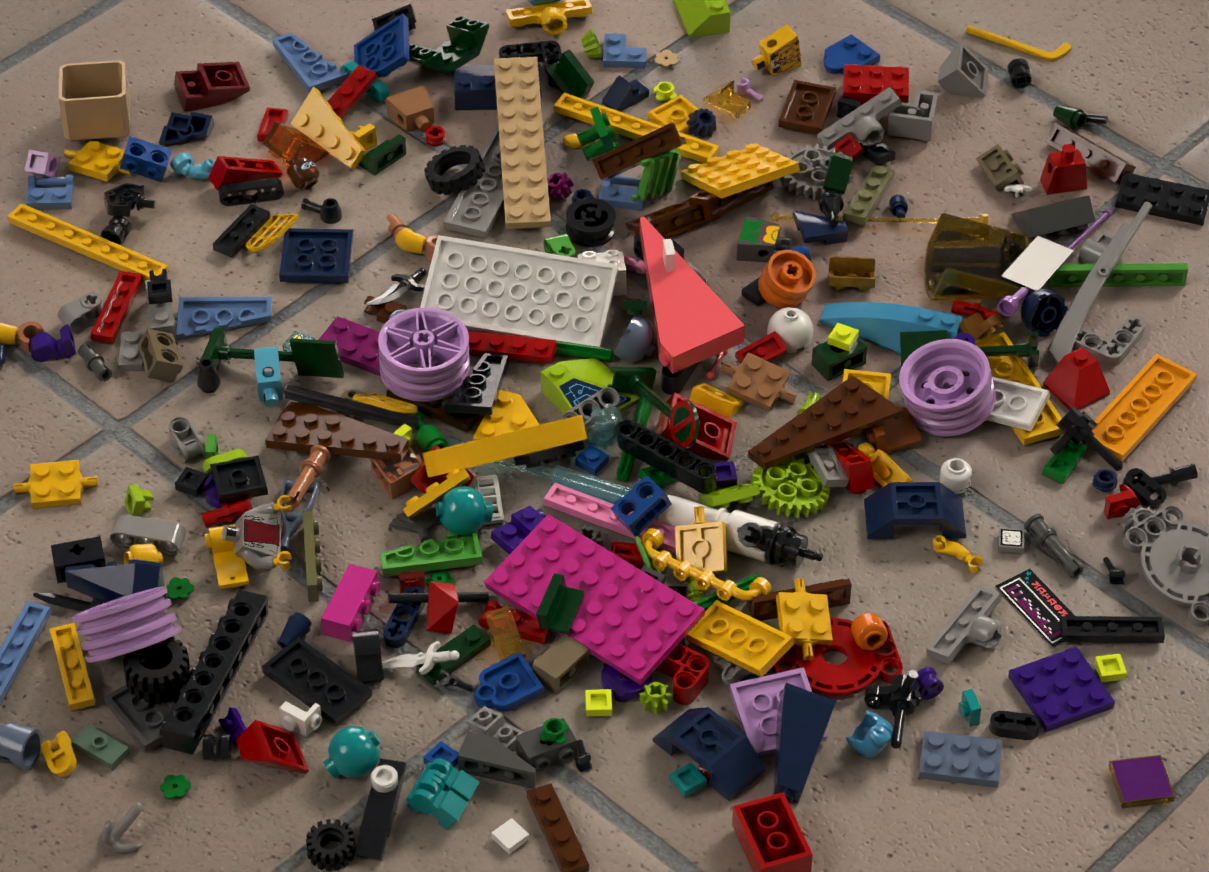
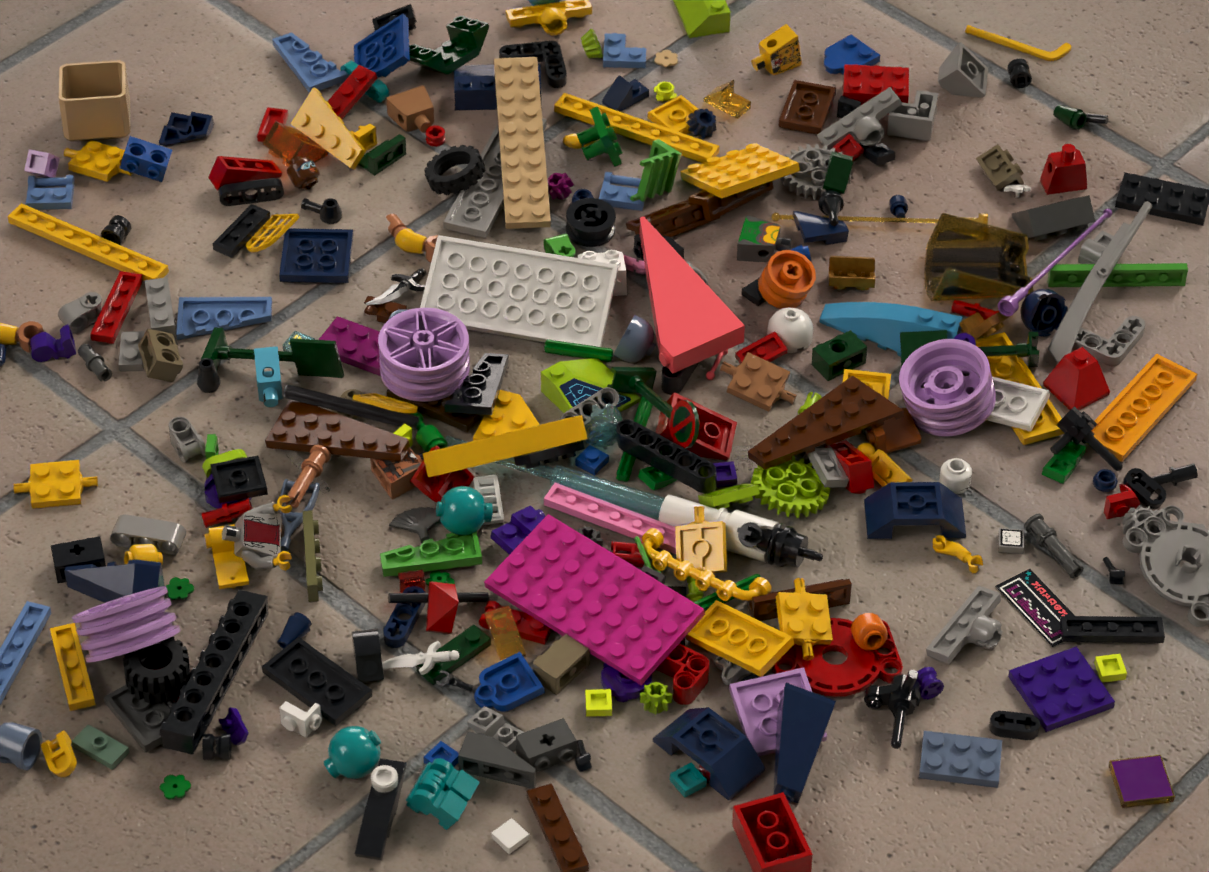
black sword [33,593,103,612] -> none
light grey piece [101,802,143,853] -> none
black piece [104,183,156,217] -> none
lime tile [124,484,154,517] -> none
black plate [147,269,173,304] -> none
medium azure arm [170,153,215,181] -> none
dark red slope [174,62,250,112] -> none
black plate [175,467,208,497] -> none
red slope [236,720,309,774] -> none
black tyre [306,819,356,871] -> none
dark pink brick [321,564,381,642] -> none
yellow plate [403,468,471,520] -> none
red plate [468,331,557,364] -> none
dark green panel [536,573,585,634] -> none
green plate [540,718,569,744] -> none
dark green panel [545,49,595,98] -> none
reddish brown fence [592,122,686,180] -> none
blue brick [610,476,672,537] -> none
dark green plate [622,299,647,315] -> none
tile [662,239,675,272] -> none
yellow slope [690,383,744,419] -> none
lavender hand [736,78,764,102] -> none
neon yellow plate [827,323,859,351] -> none
olive plate [843,165,895,226] -> none
dark azure hair [846,710,893,759] -> none
teal plate [958,689,982,727] -> none
white sticker [1002,236,1074,290] -> none
fence [1046,123,1136,184] -> none

